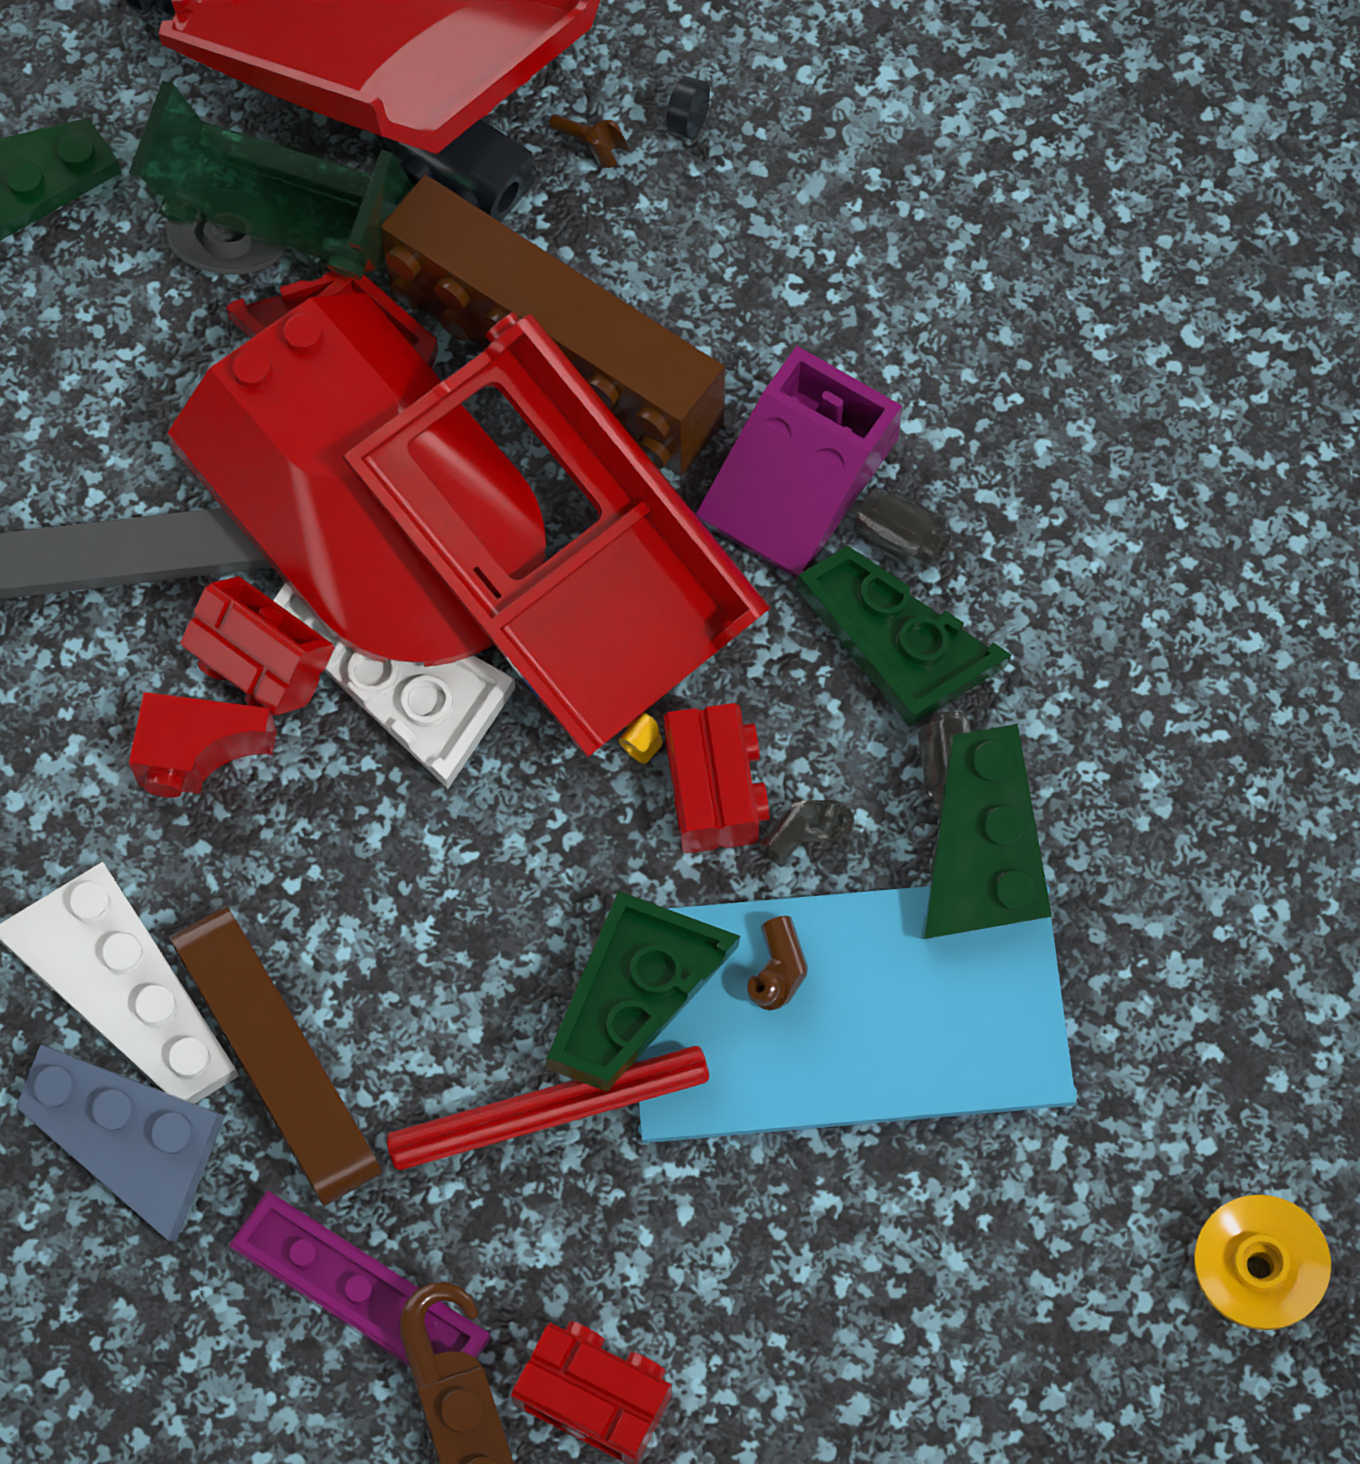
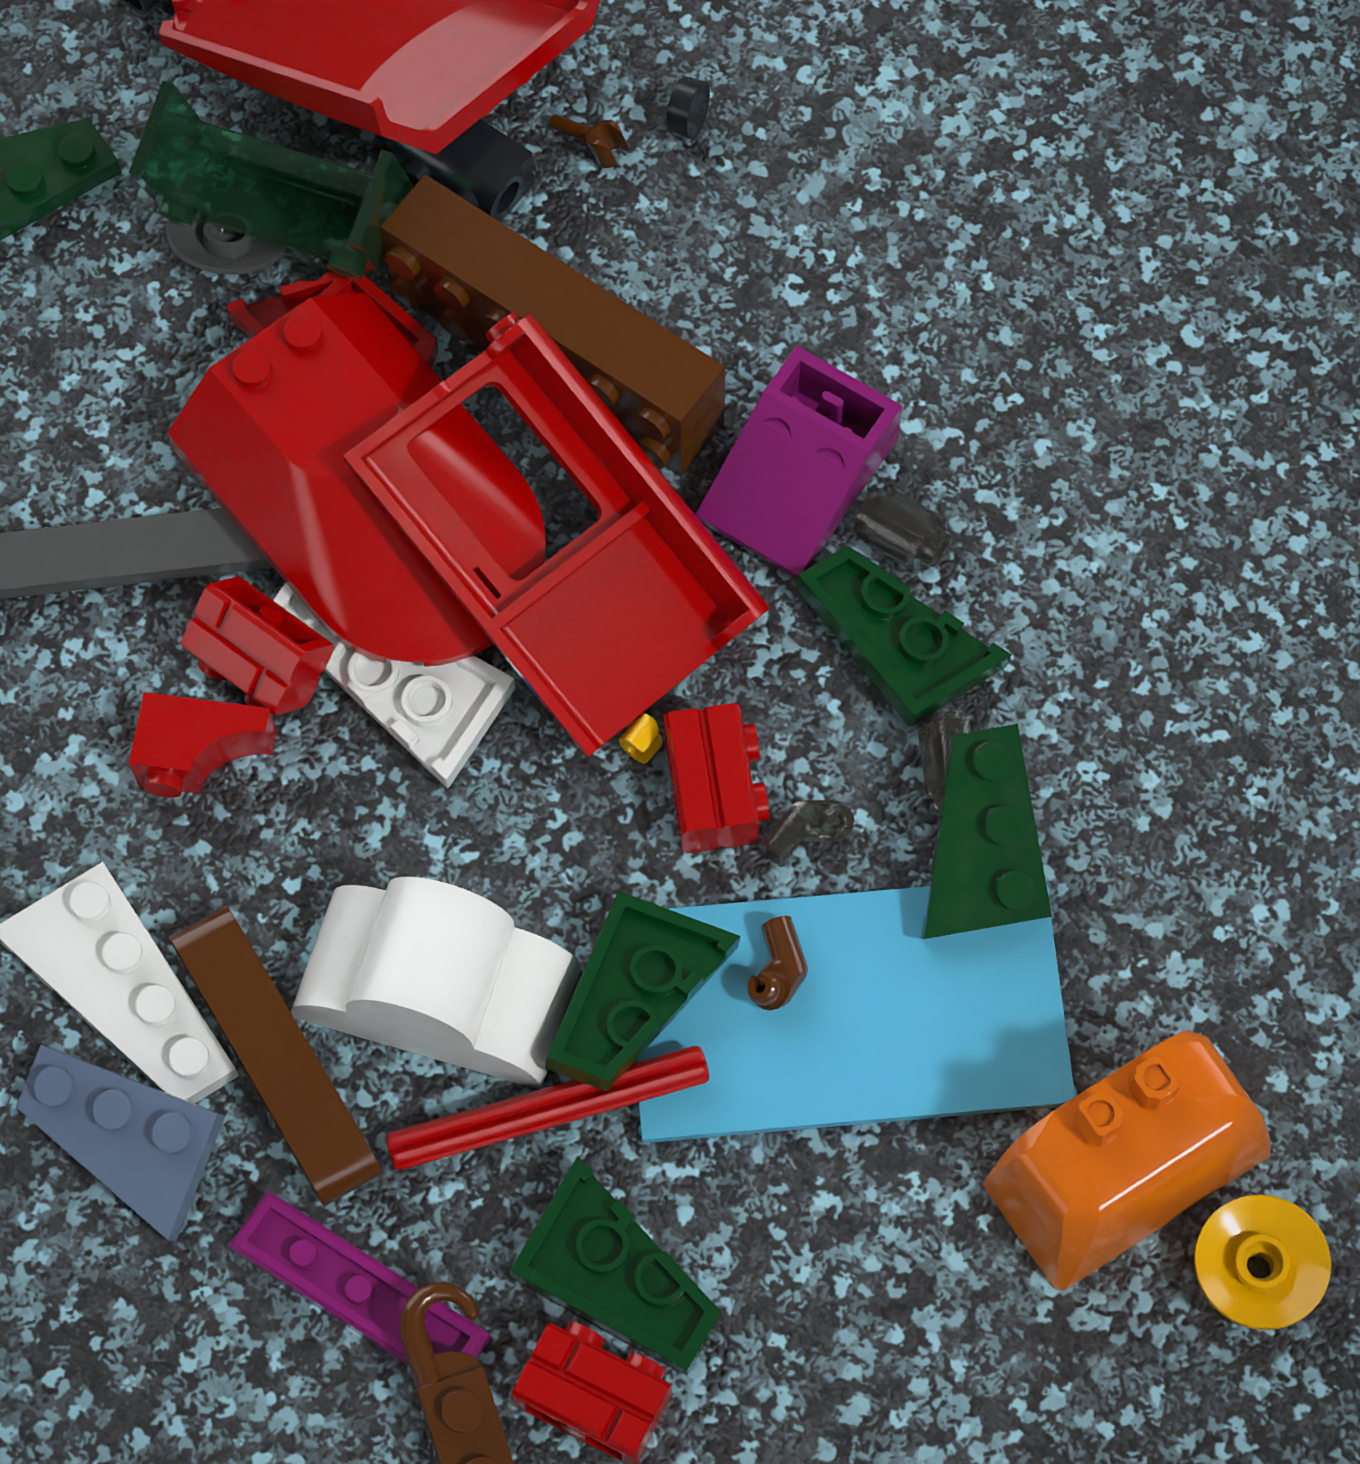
none -> white brick [291,877,581,1090]
none -> dark green wing [510,1156,721,1375]
none -> orange hips [982,1030,1271,1291]

